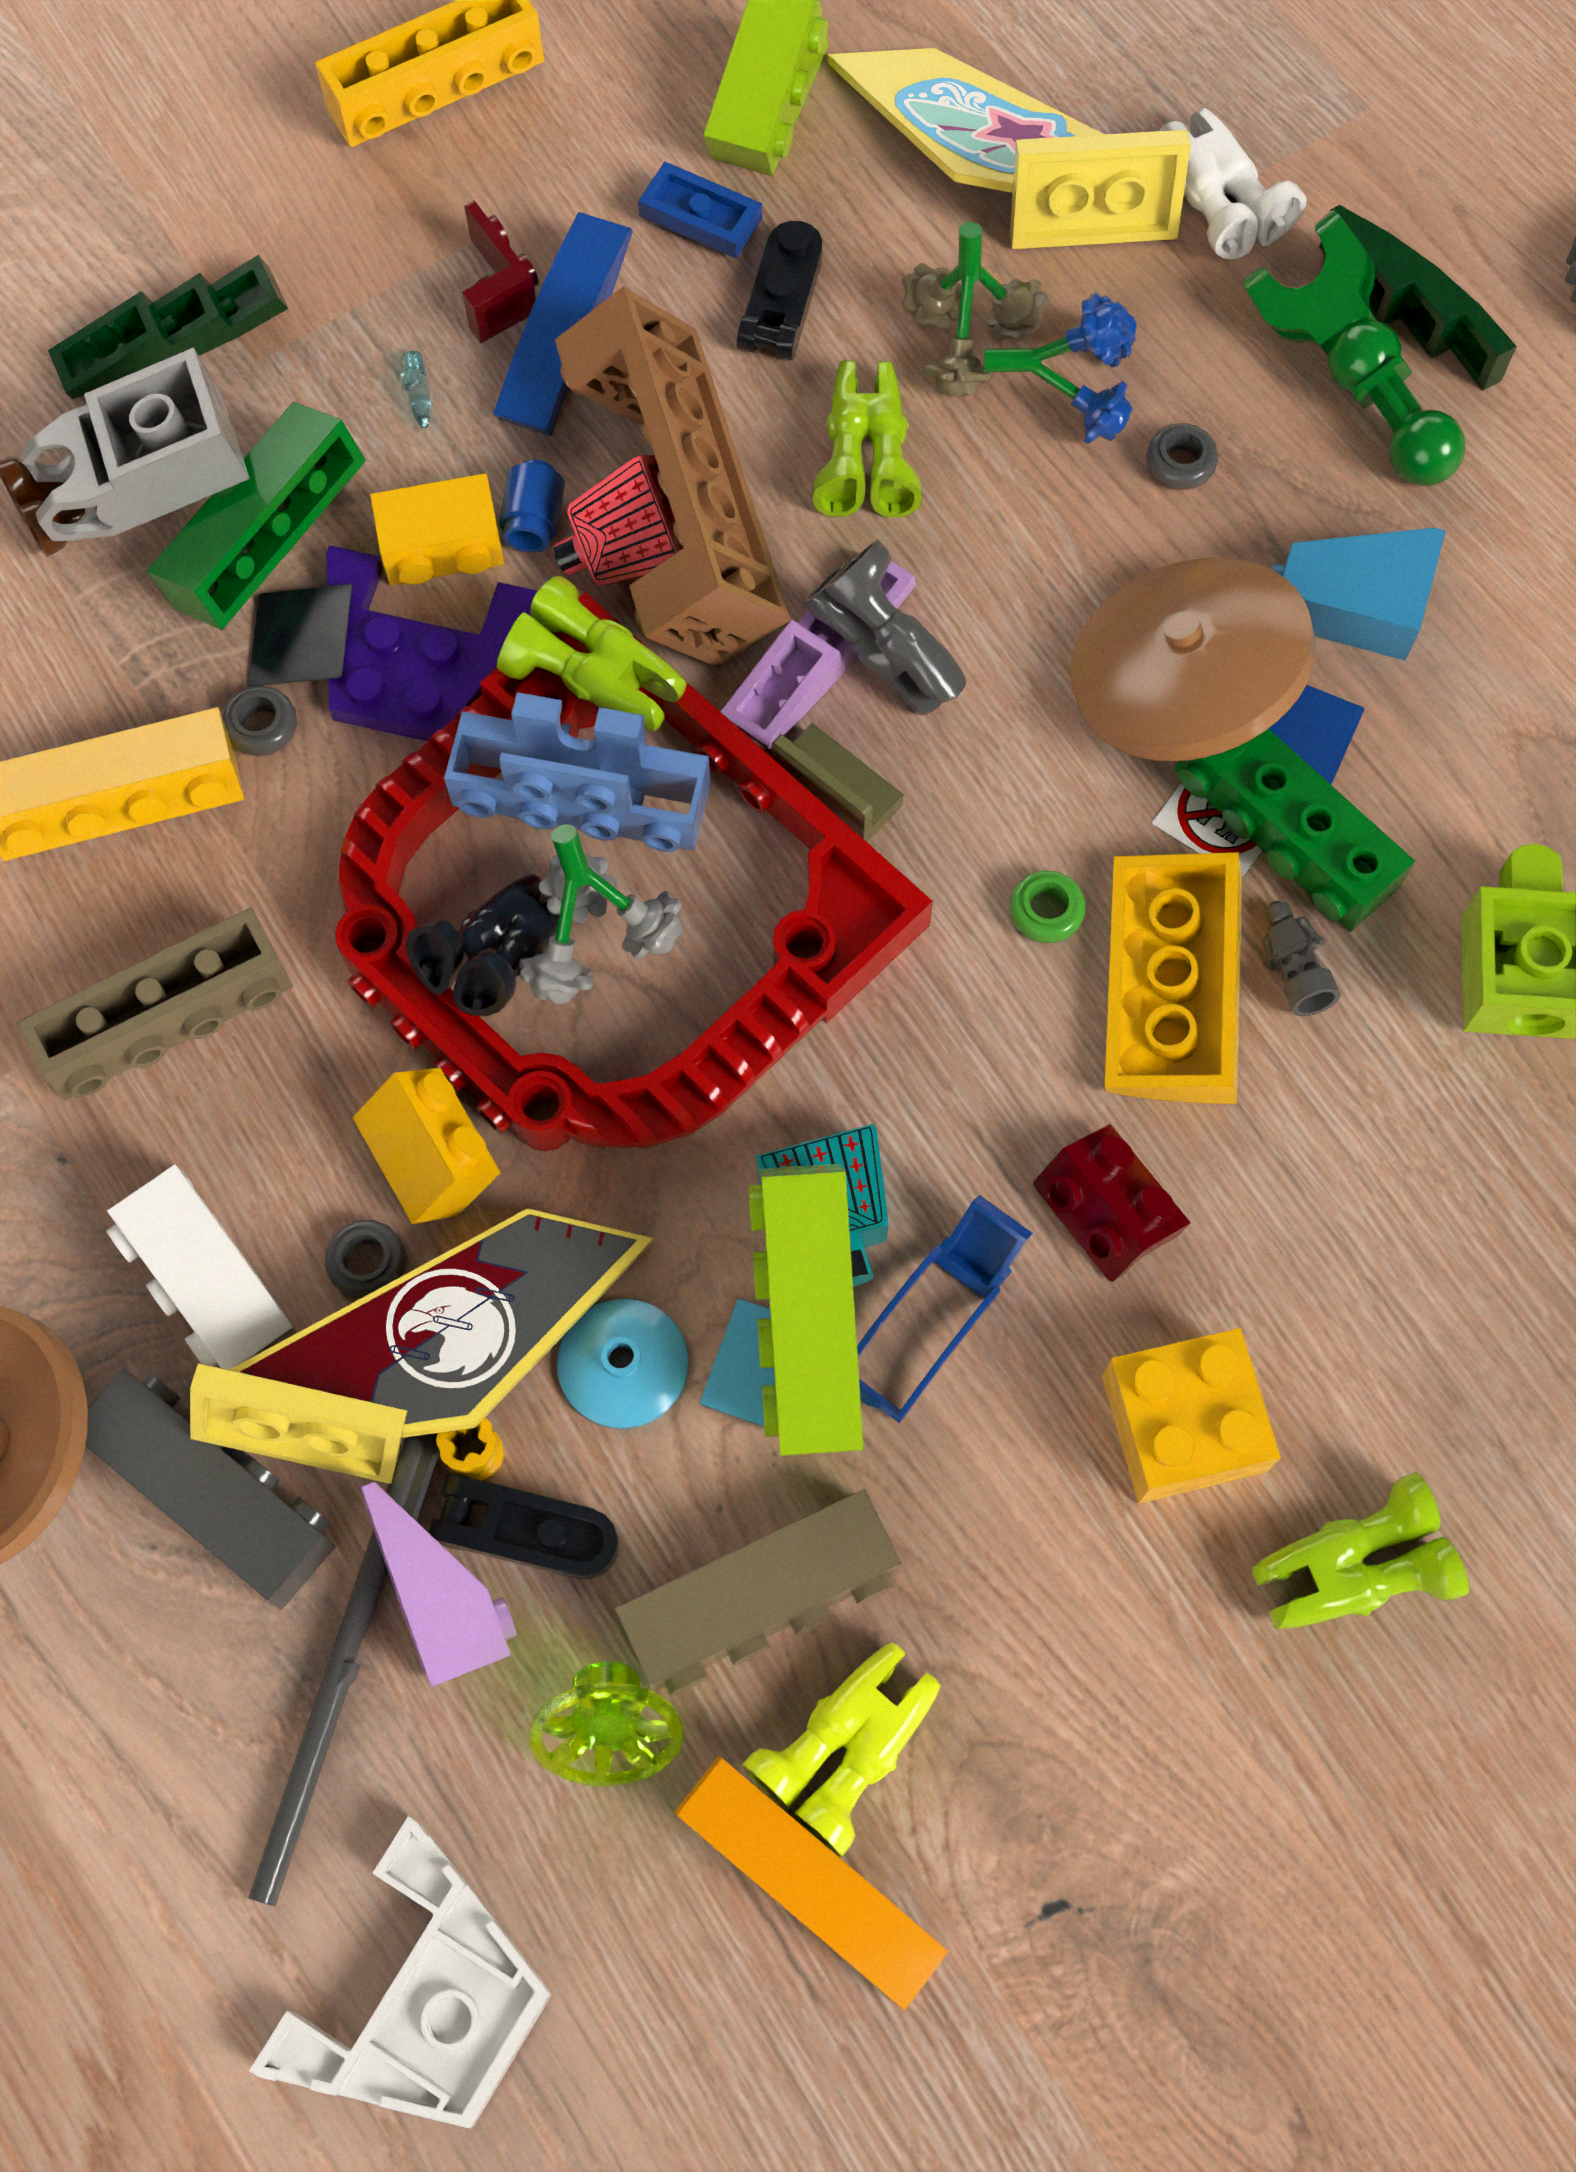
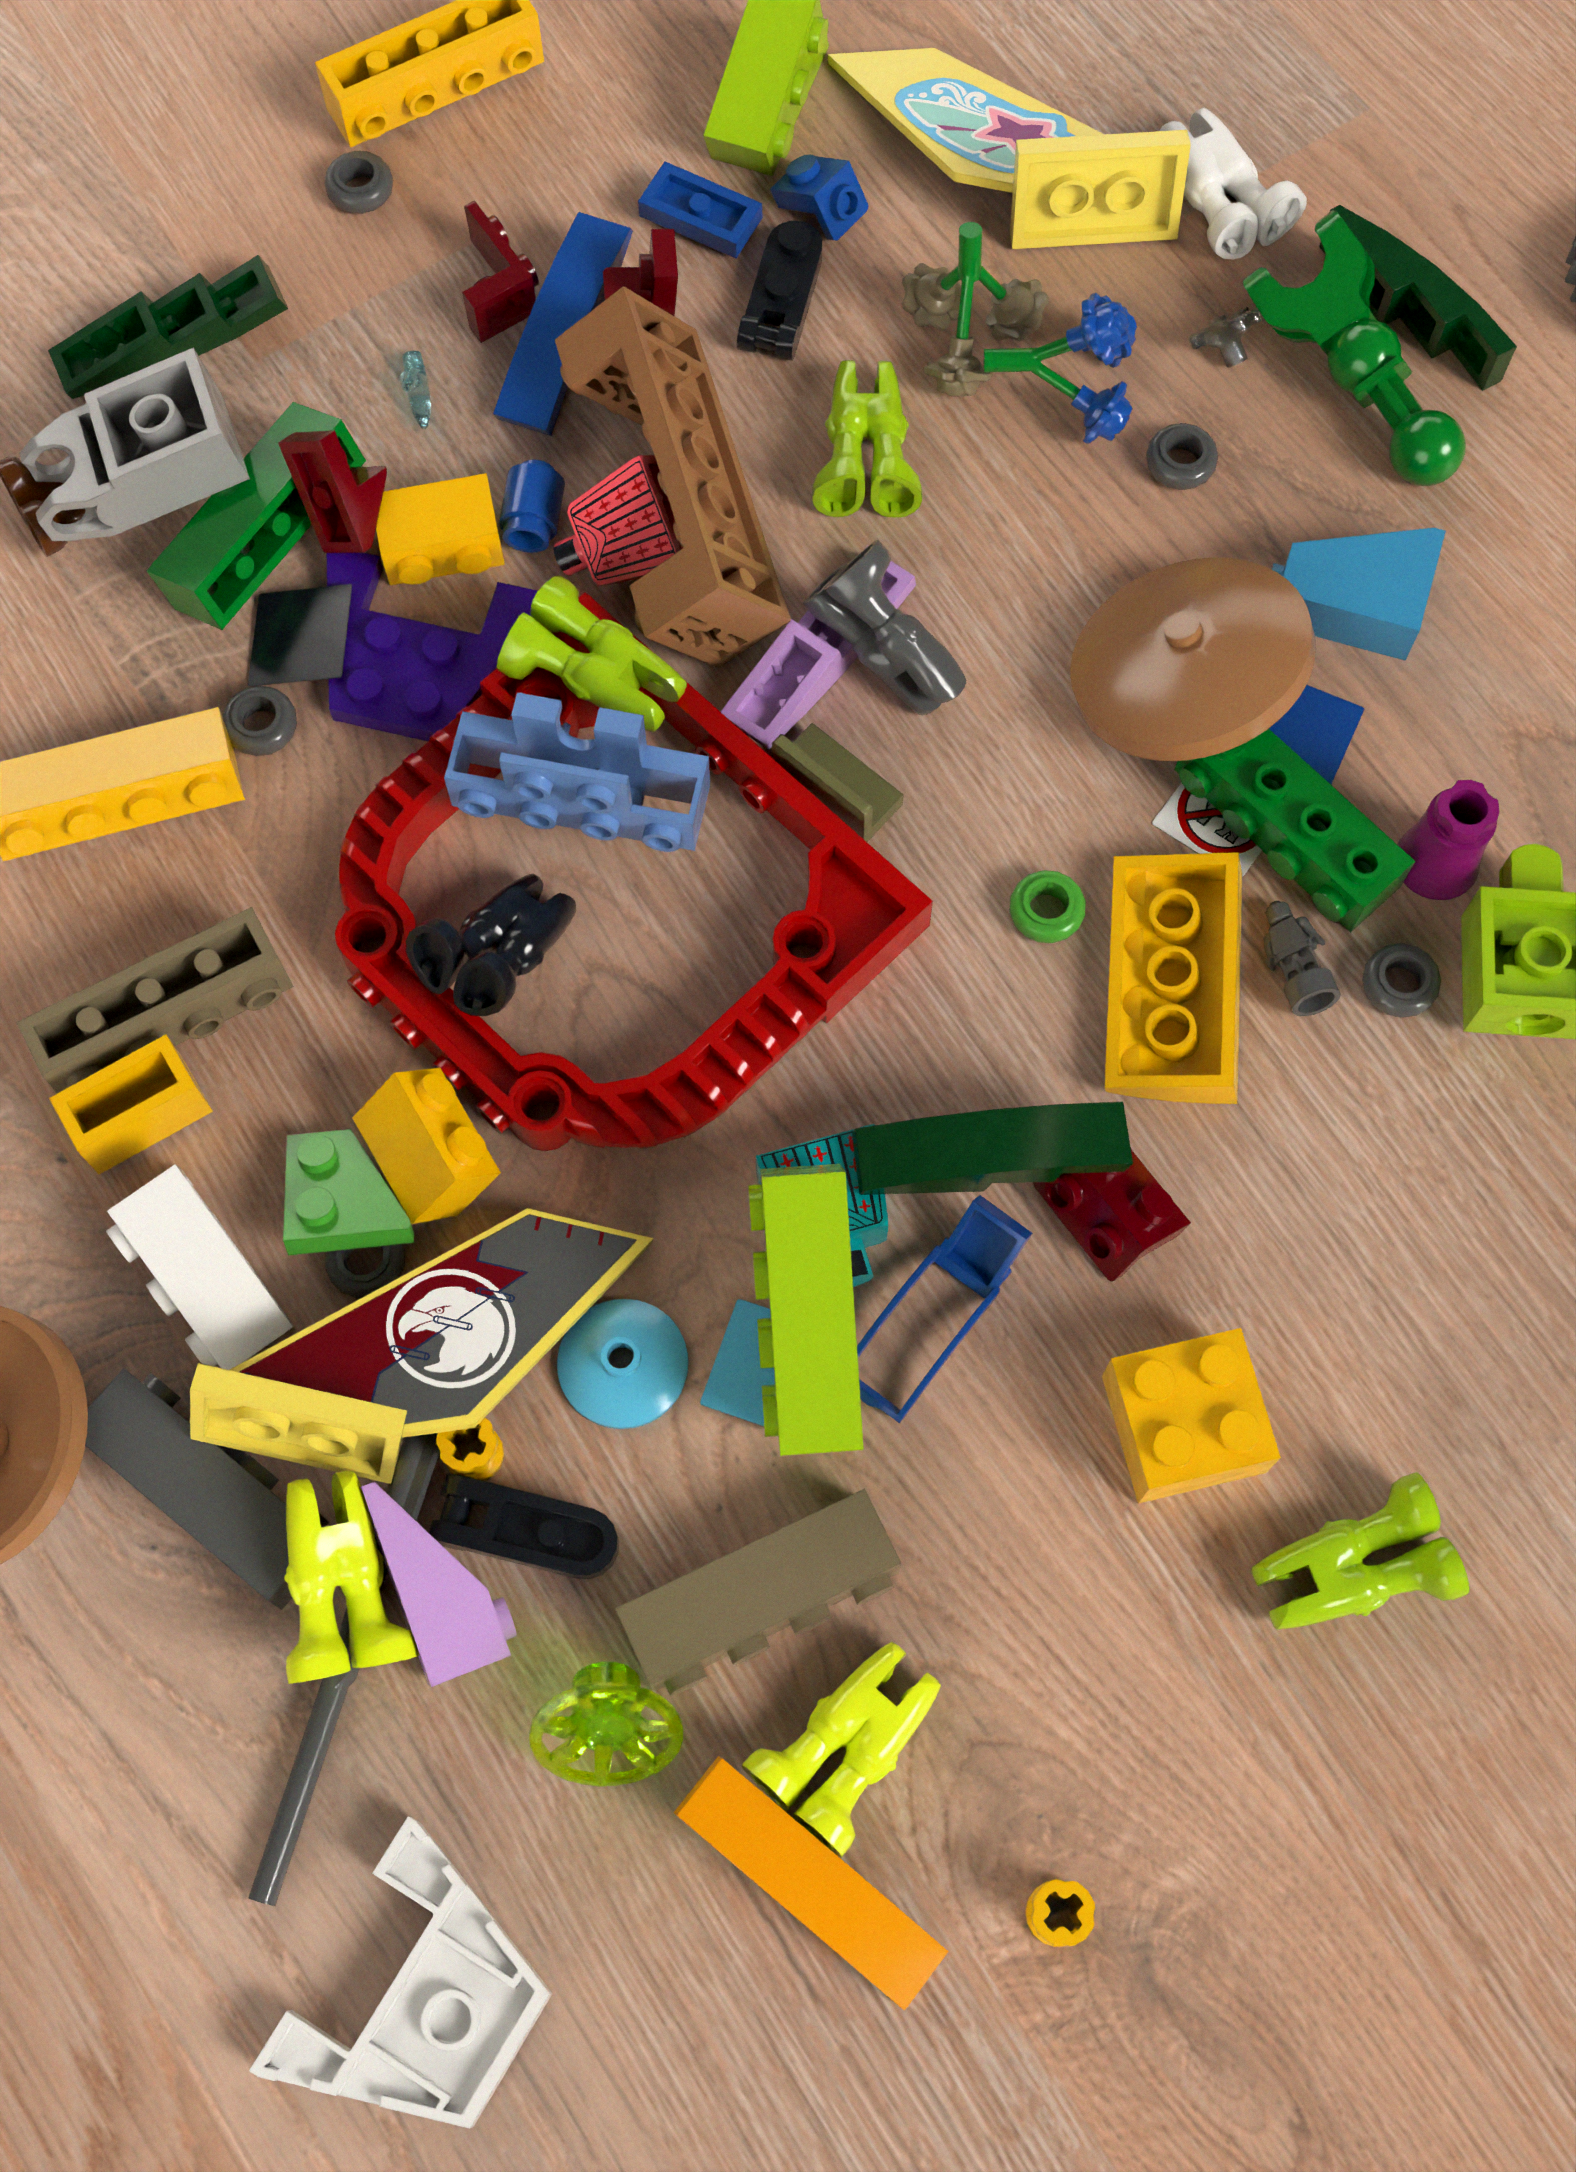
light grey plant [519,824,683,1004] -> none
none -> yellow brick [49,1034,213,1175]
none -> dark red slope [278,430,387,553]
none -> bright green wing [283,1129,414,1256]
none -> neon yellow piece [284,1470,419,1684]
none -> dark grey piece [324,151,393,214]
none -> dark red slope [603,229,678,316]
none -> blue bracket [770,154,869,241]
none -> dark green slope [852,1102,1133,1195]
none -> yellow bush [1025,1879,1095,1947]
none -> clear smoke plant [1188,307,1262,368]
none -> dark grey piece [1362,943,1441,1018]
none -> magenta plant [1397,780,1500,900]

